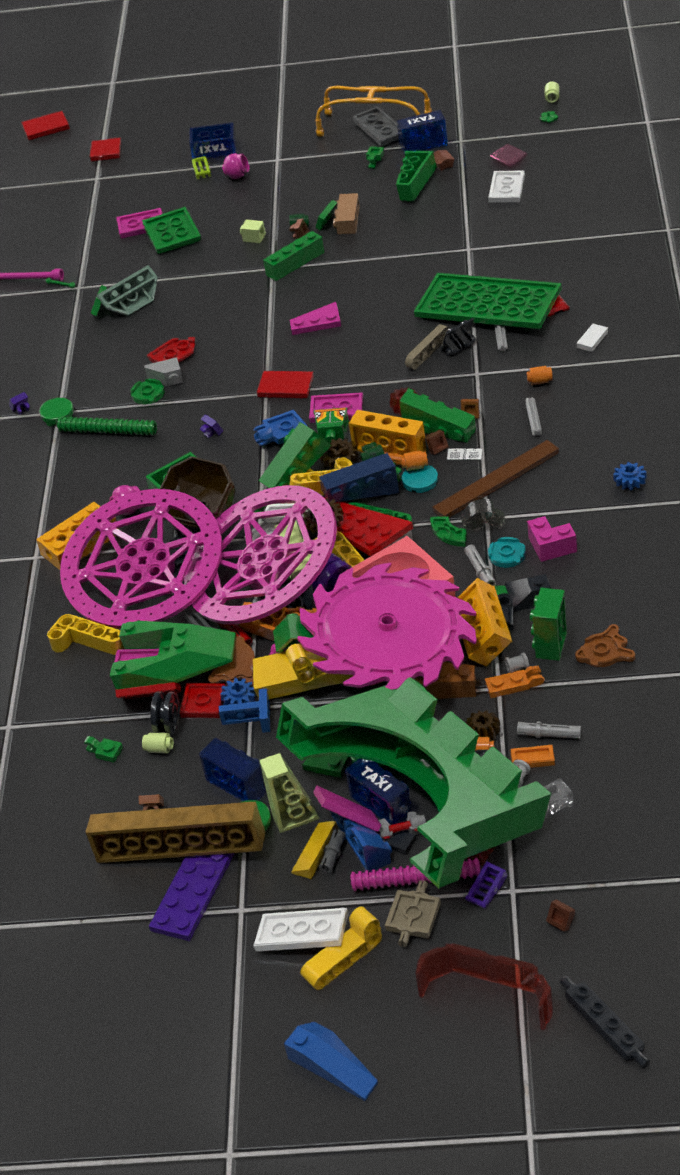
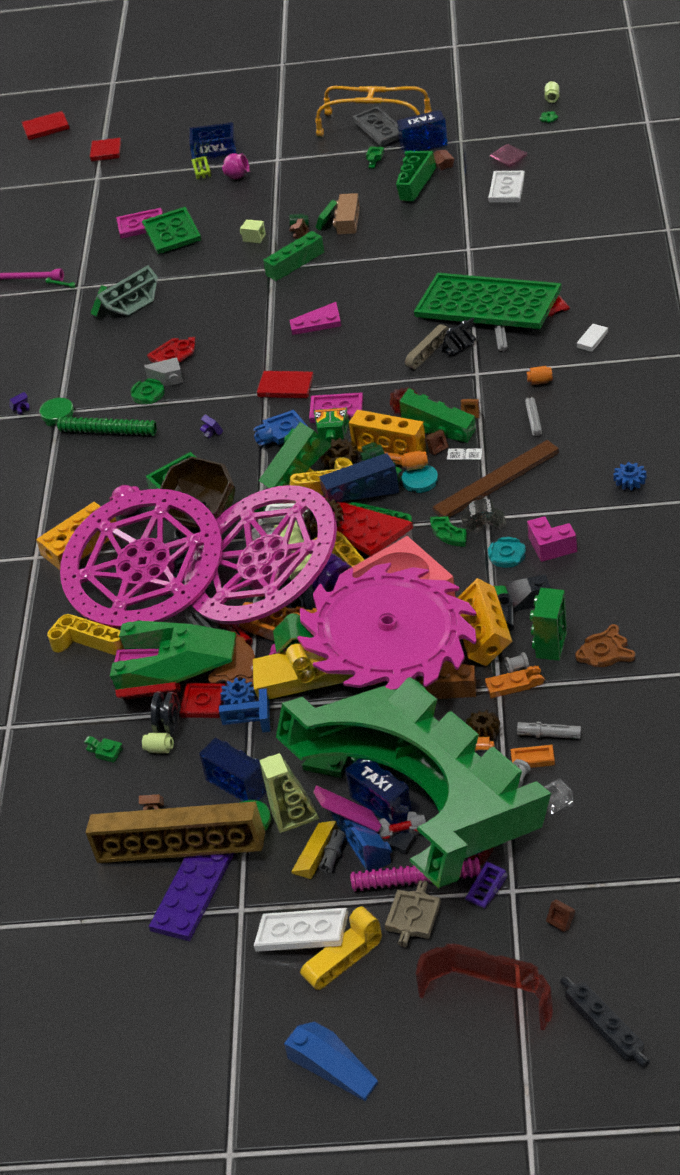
light grey pin [464,545,496,587] -> none

